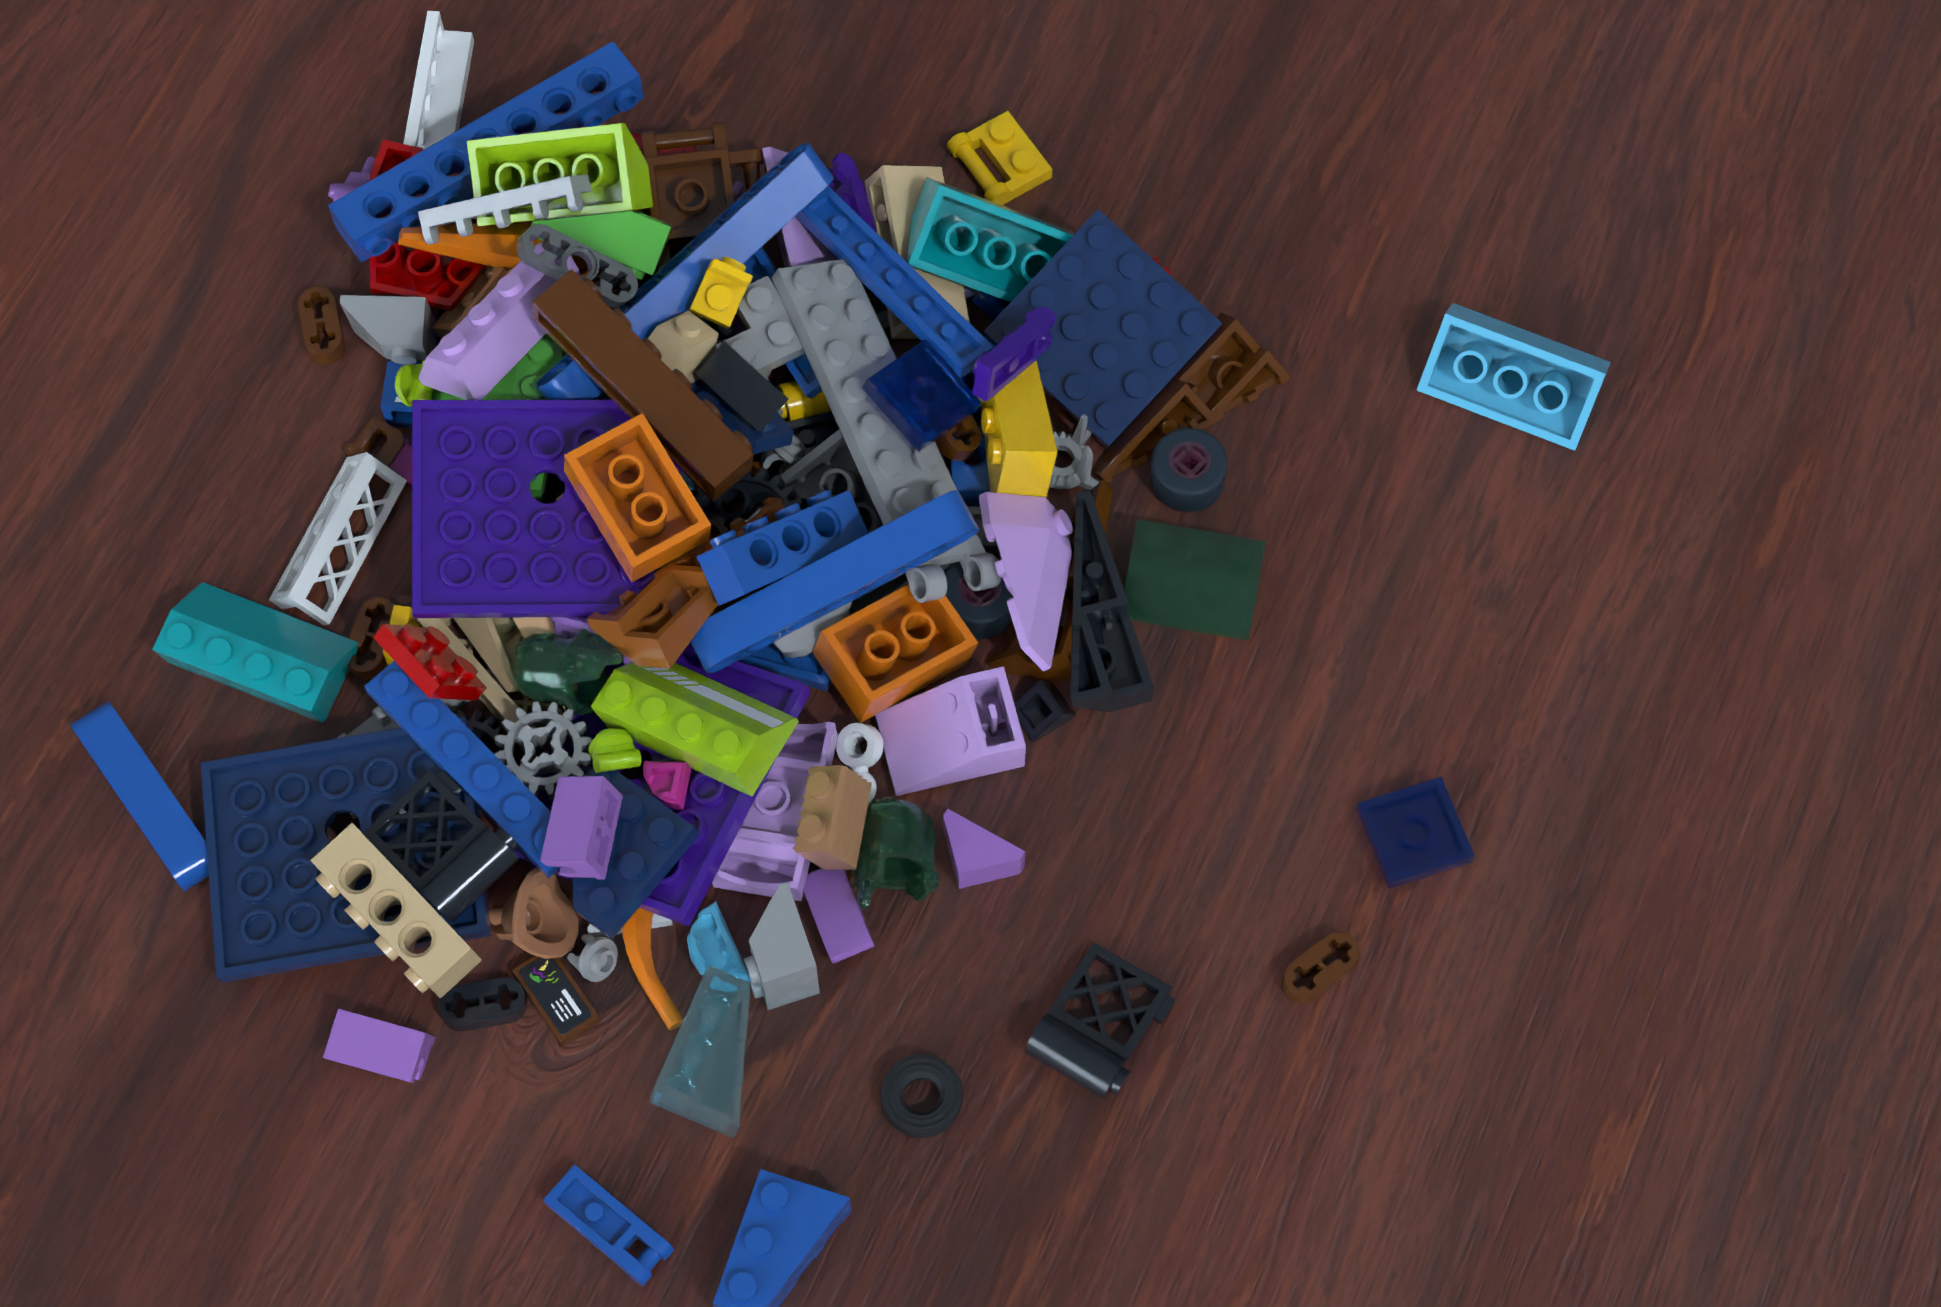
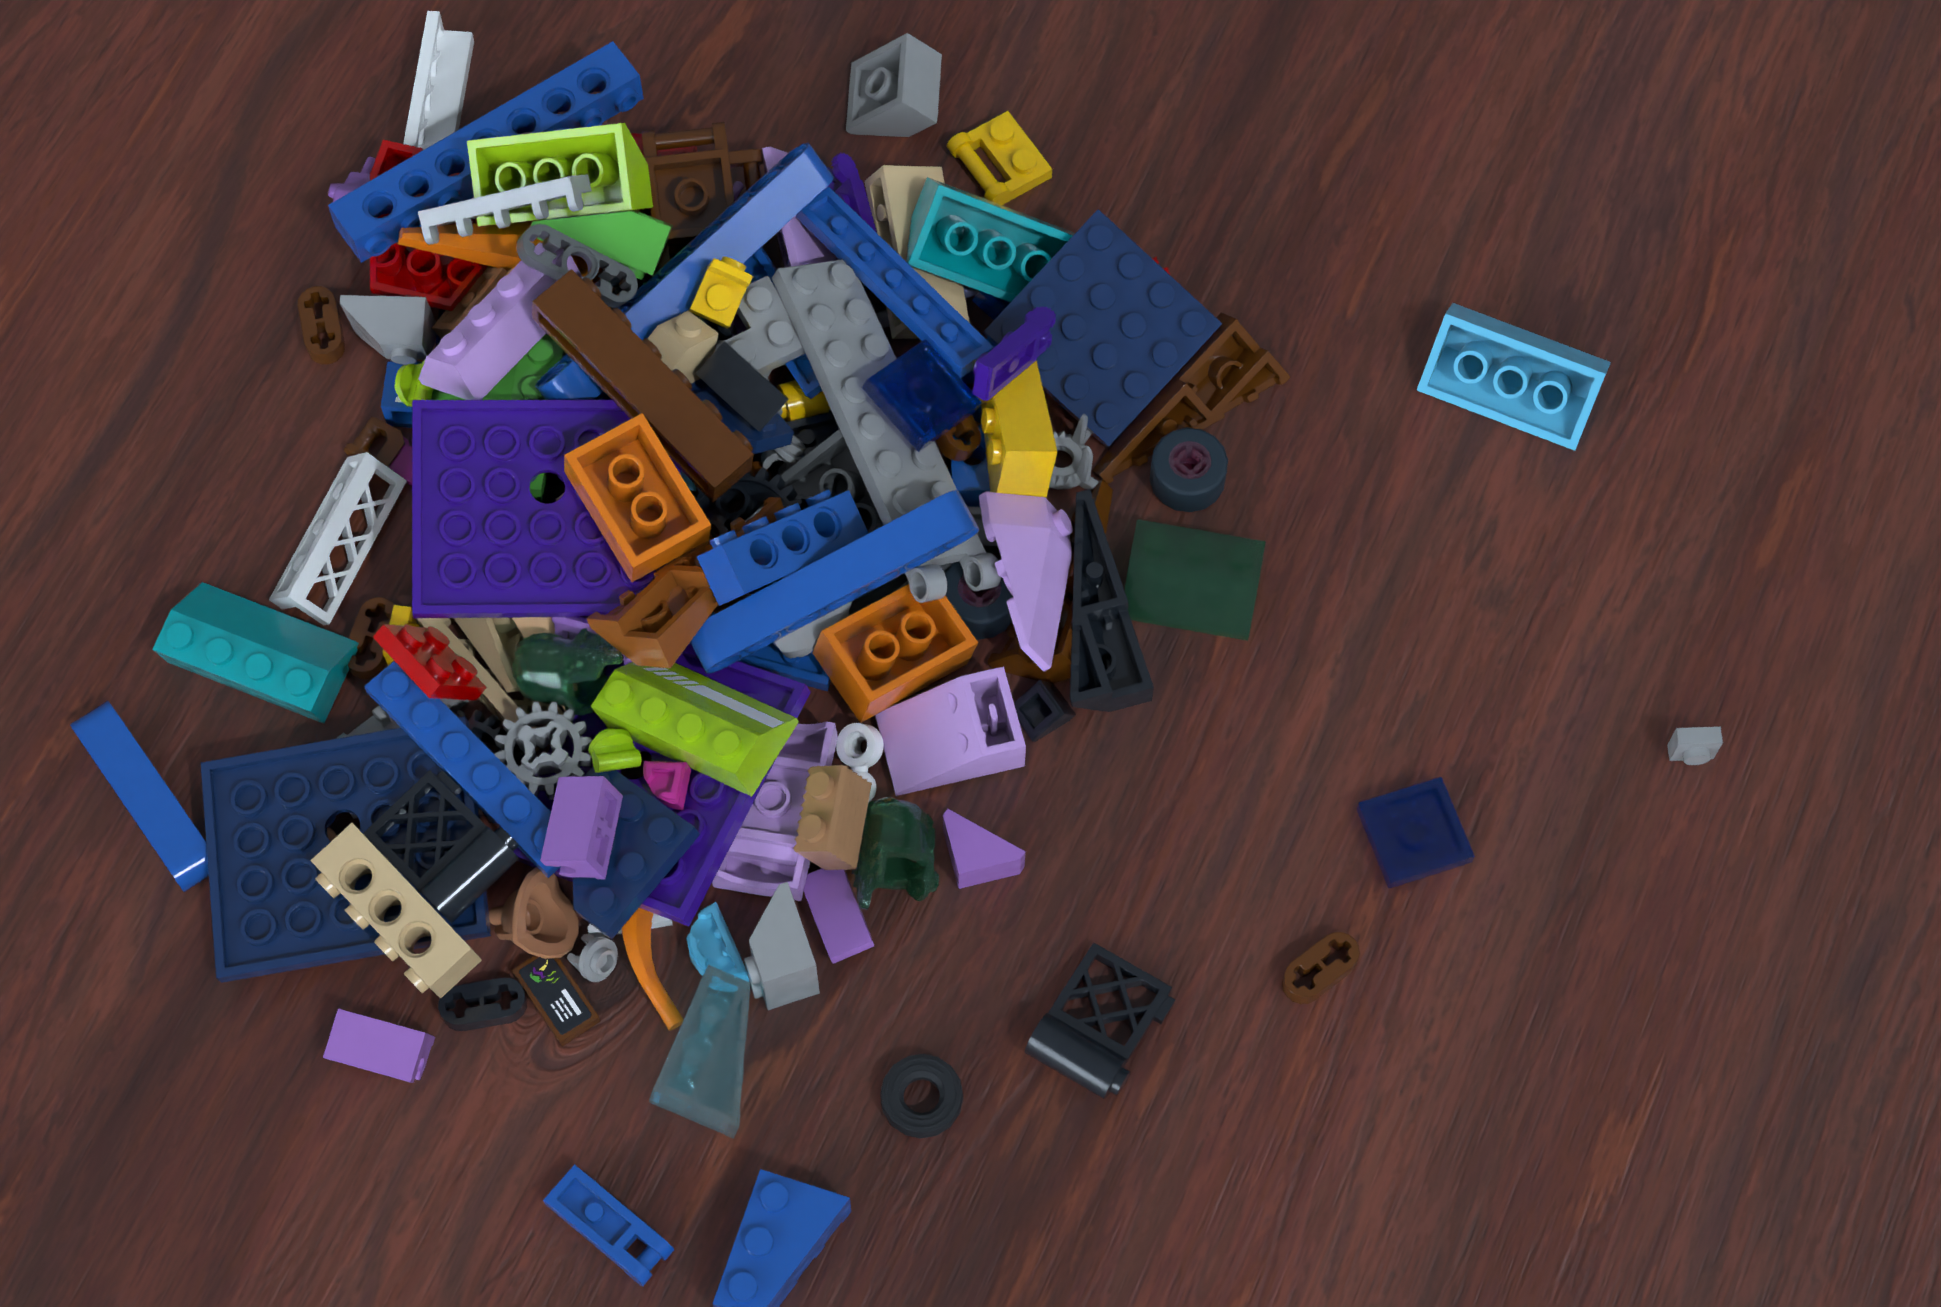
none -> light grey slope [846,33,942,137]
none -> light grey plate [1667,726,1723,765]

